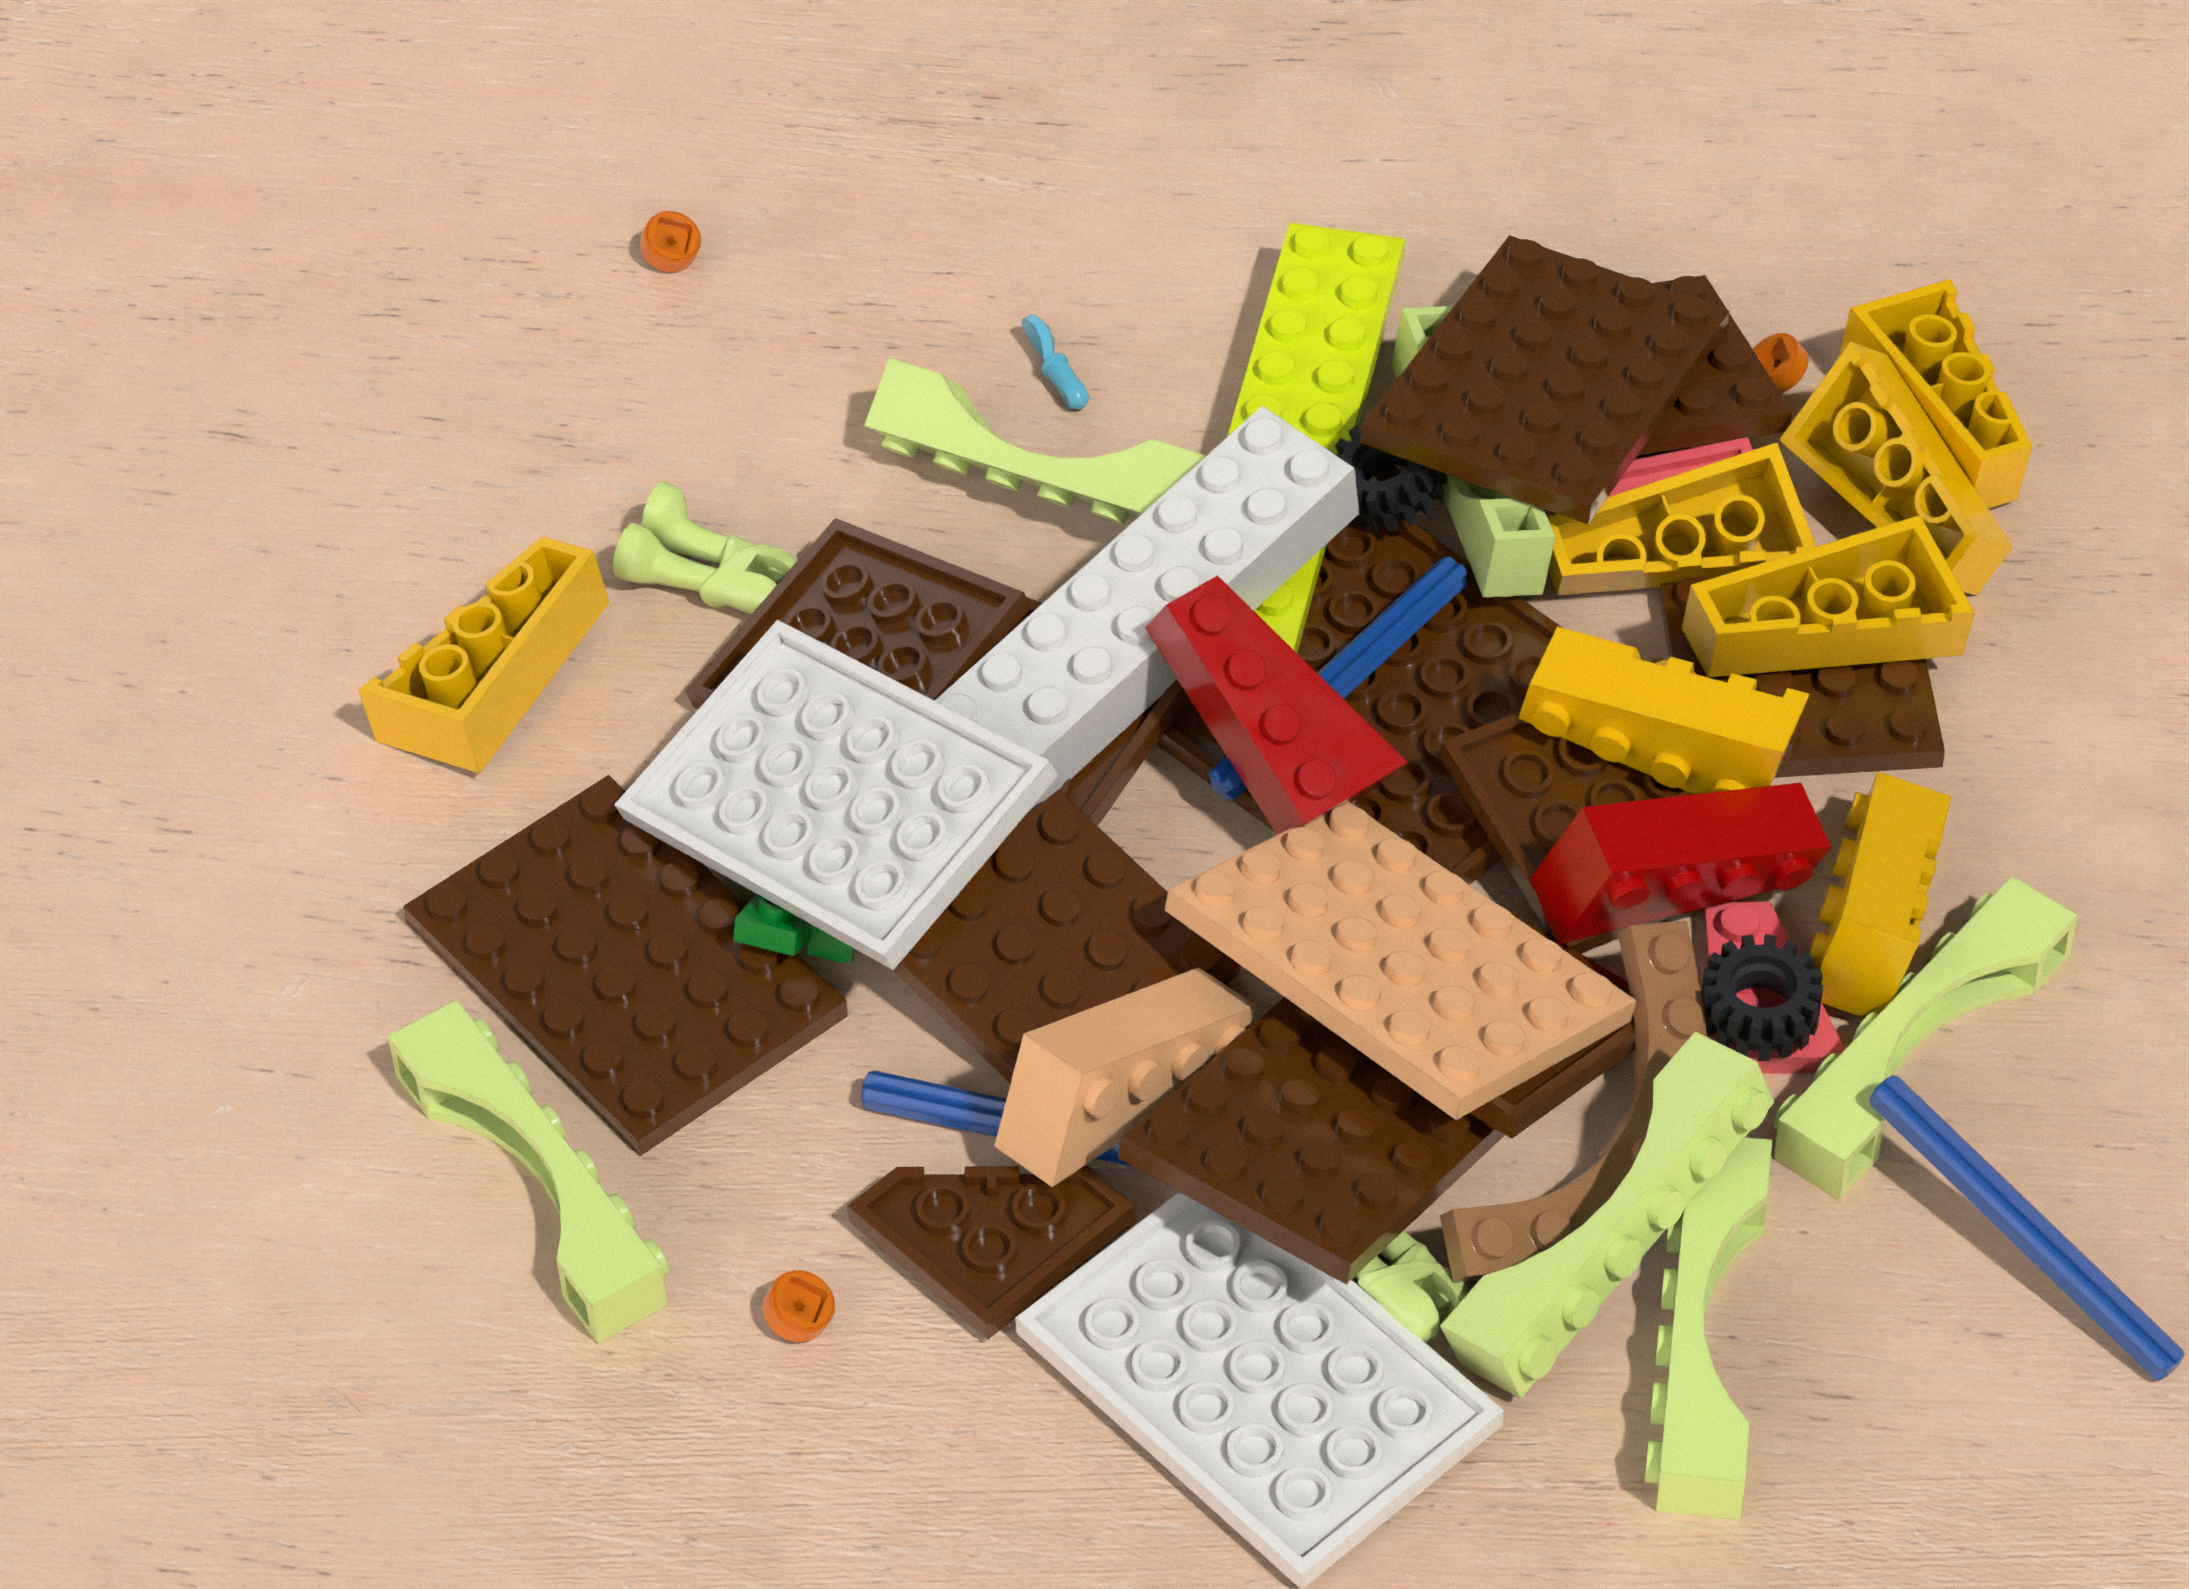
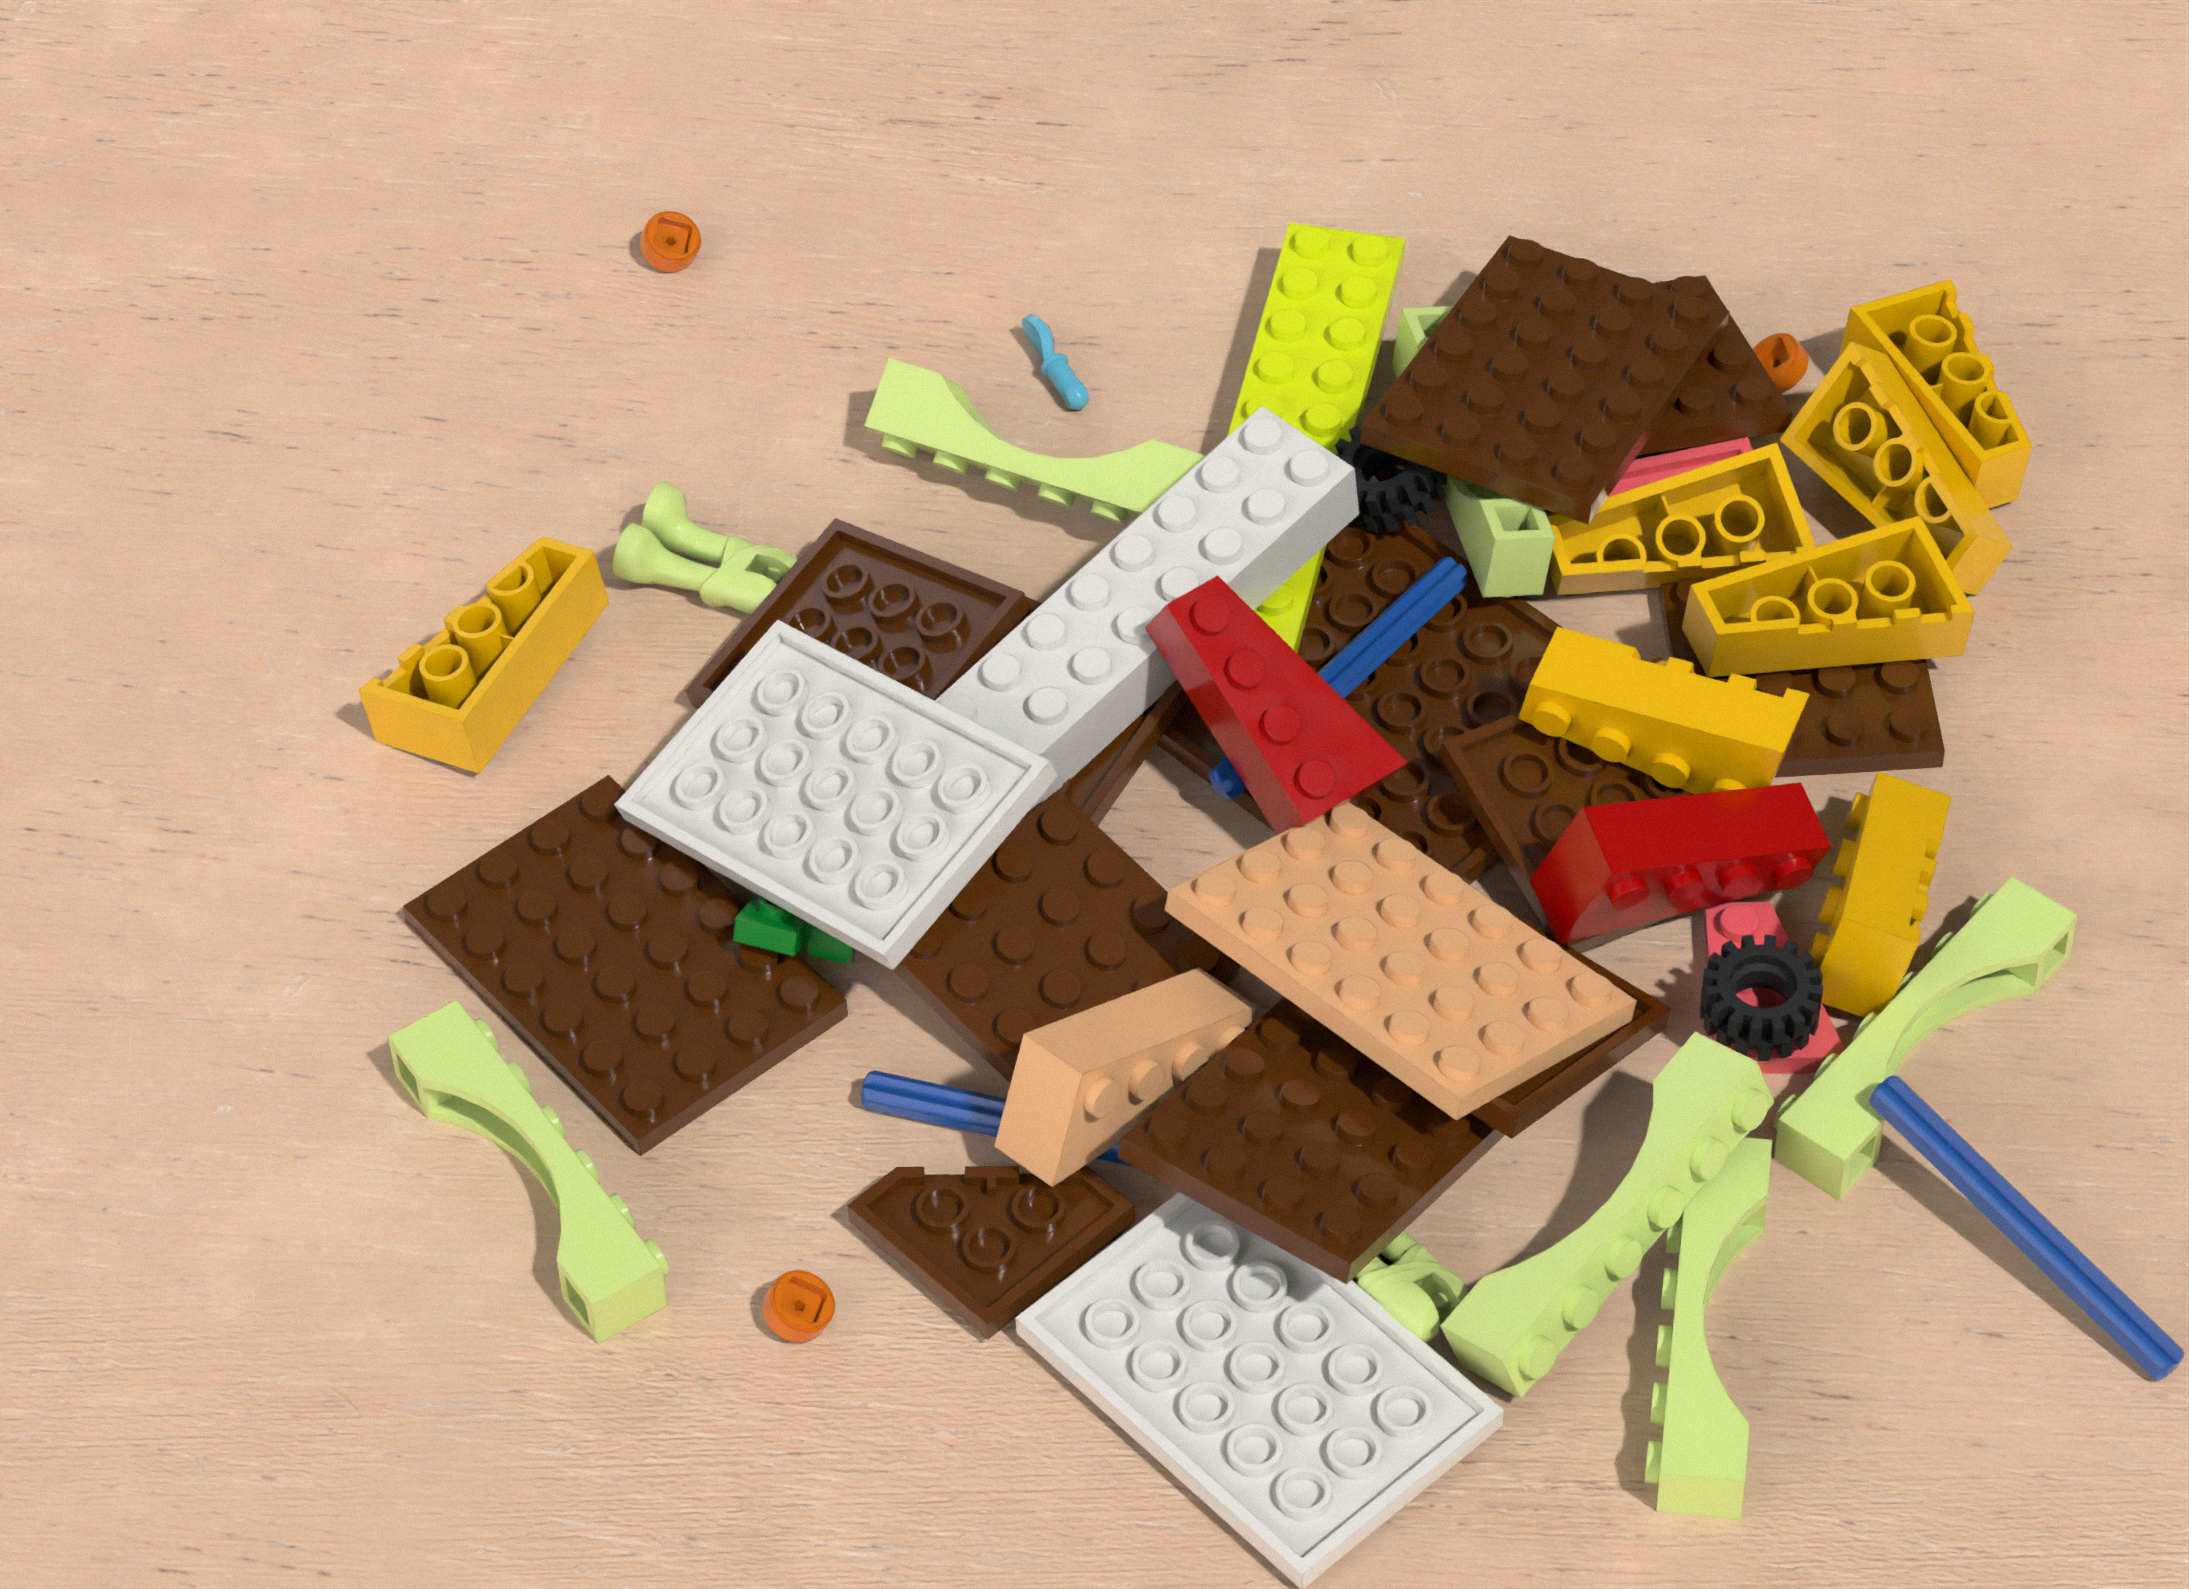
medium nougat plate [1440,921,1706,1283] -> none

